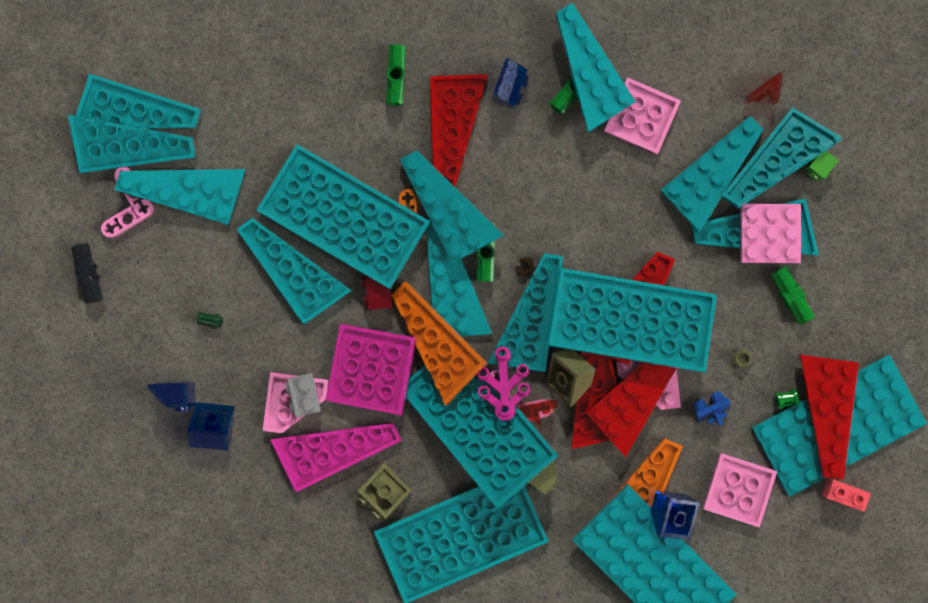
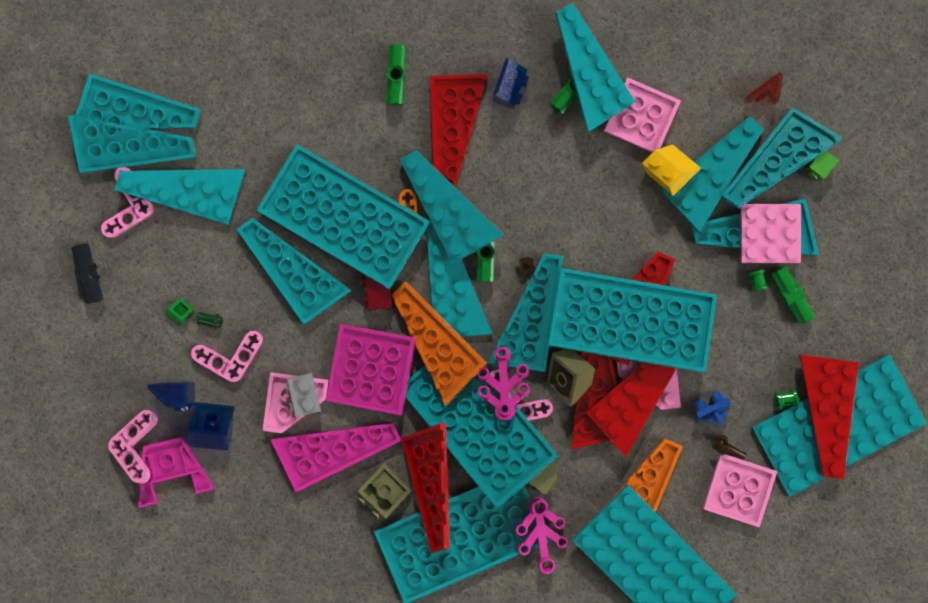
clear red slope [517,399,558,427] -> none
clear blue slope [651,491,700,539] -> none
olive plate [732,349,752,368] -> none
coral brick [821,478,871,512] -> none
none -> bright pink beam [108,410,158,484]
none -> dark pink wing [138,437,214,508]
none -> green slope [165,297,194,327]
none -> bright pink beam [191,331,263,382]
none -> red wing [401,422,450,553]
none -> dark pink plant [515,497,568,574]
none -> yellow slope [642,145,701,196]
none -> dark brown bar [713,435,746,460]
none -> green bush [747,269,768,292]

